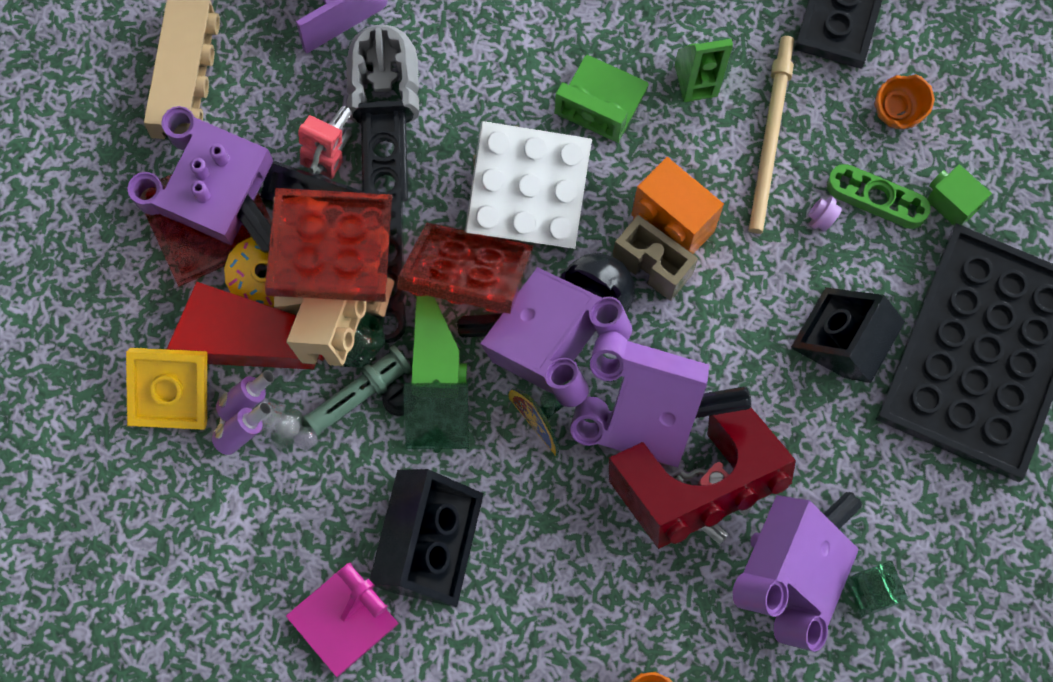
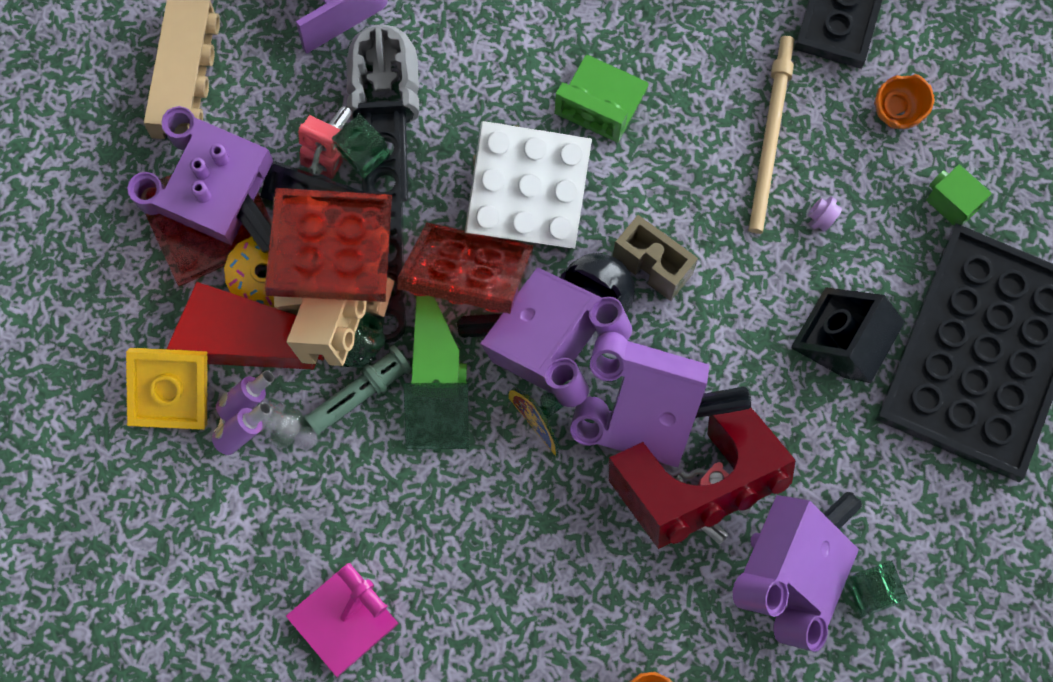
black slope [370,469,484,607] -> none
black piece [382,383,416,416] -> none
orange brick [631,157,724,254] -> none
bright green slope [675,39,733,102] -> none
bright green beam [827,164,931,229] -> none
none -> clear green brick [332,114,390,179]

